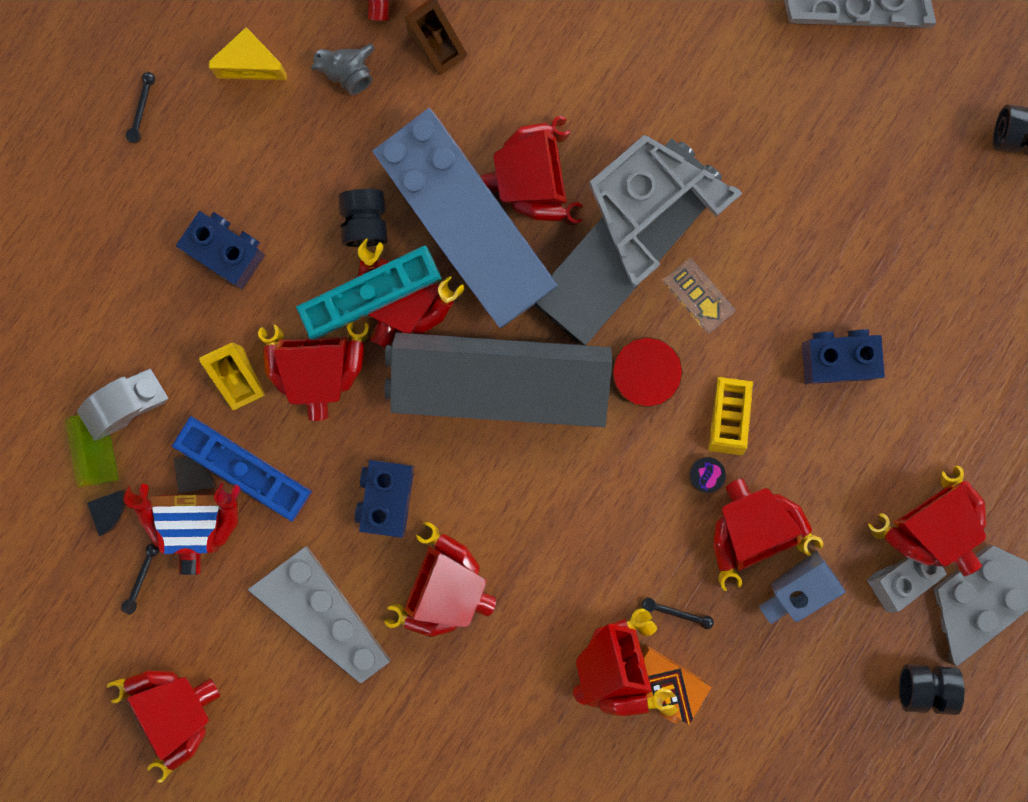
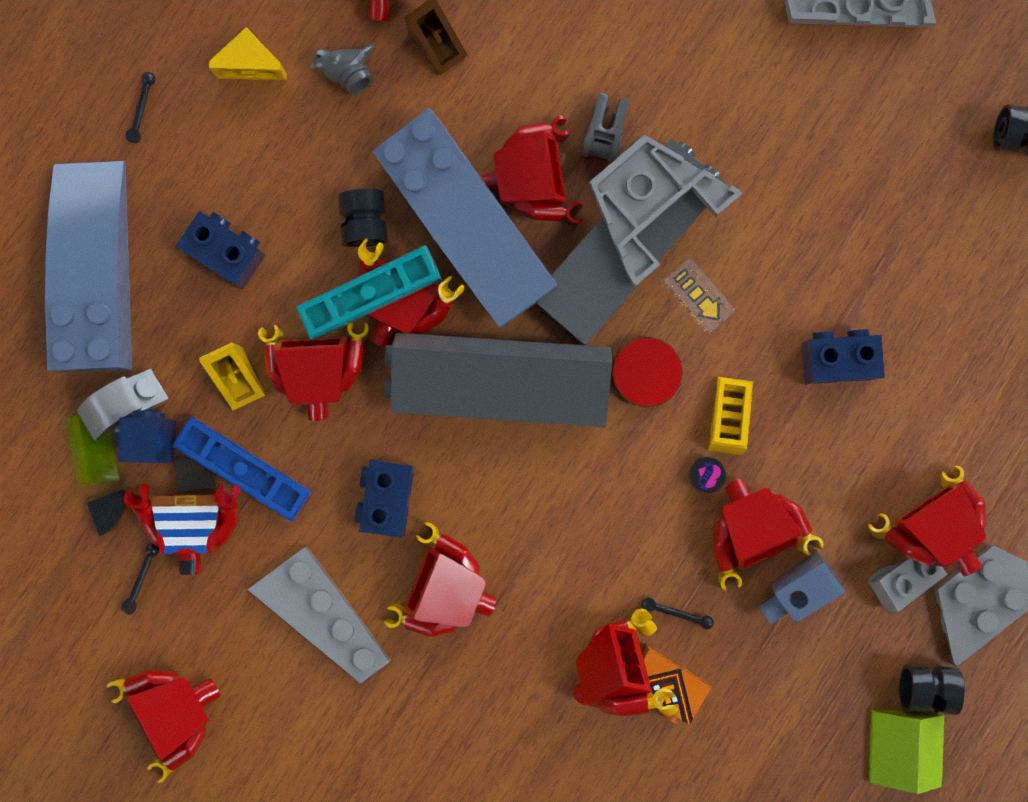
none -> sand blue slope [45,161,132,374]
none -> dark blue brick [114,411,176,463]
none -> dark grey piece [581,92,630,164]
none -> lime slope [869,710,944,794]

